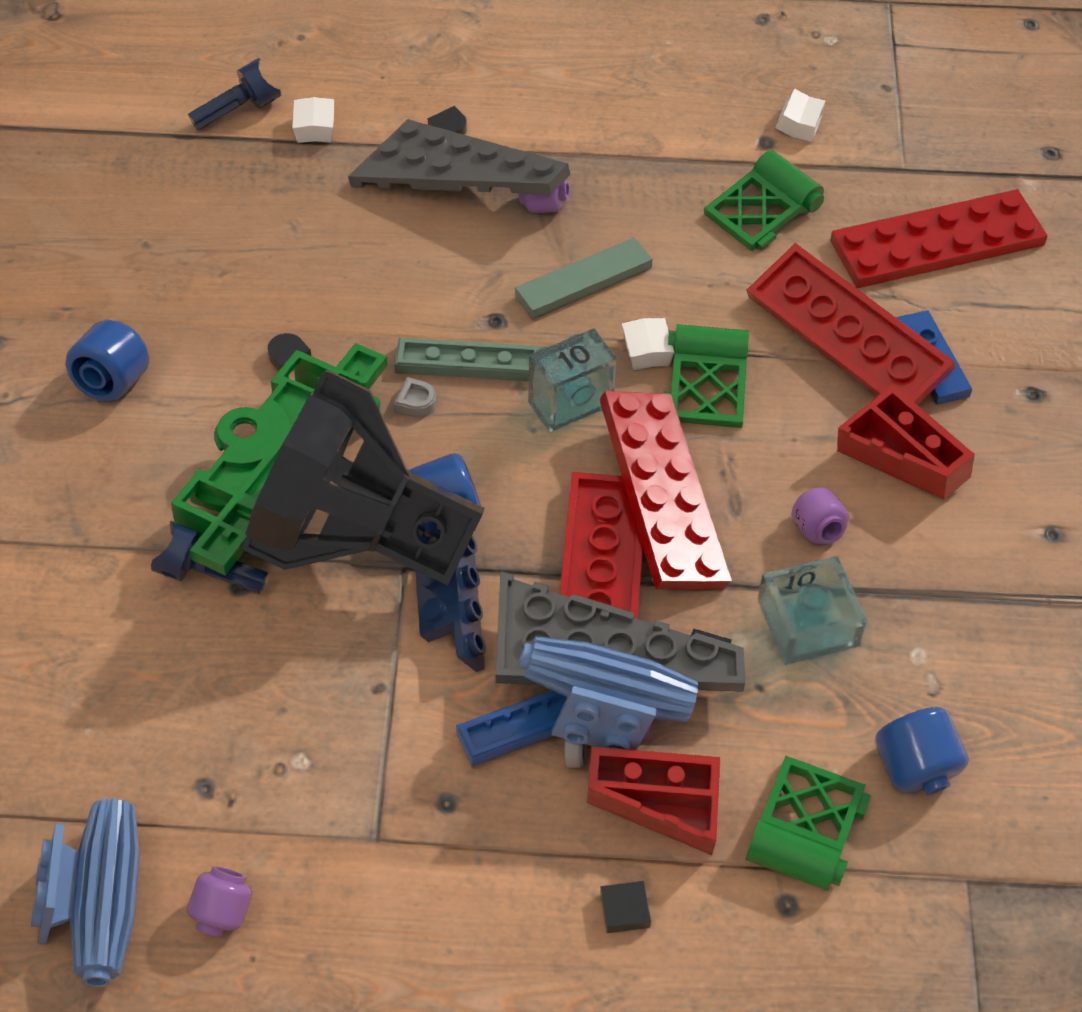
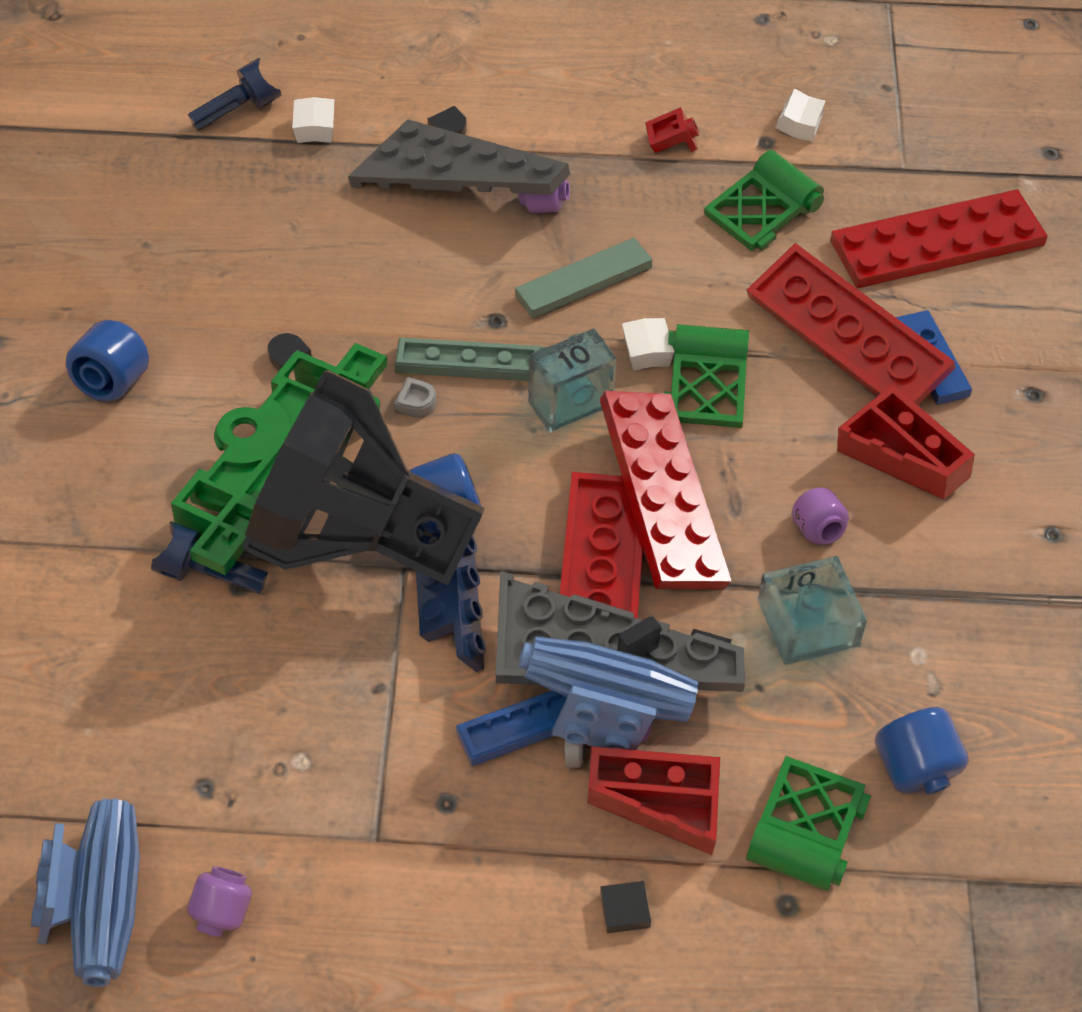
none -> black tile [617,616,661,657]
none -> red bracket [645,107,700,153]

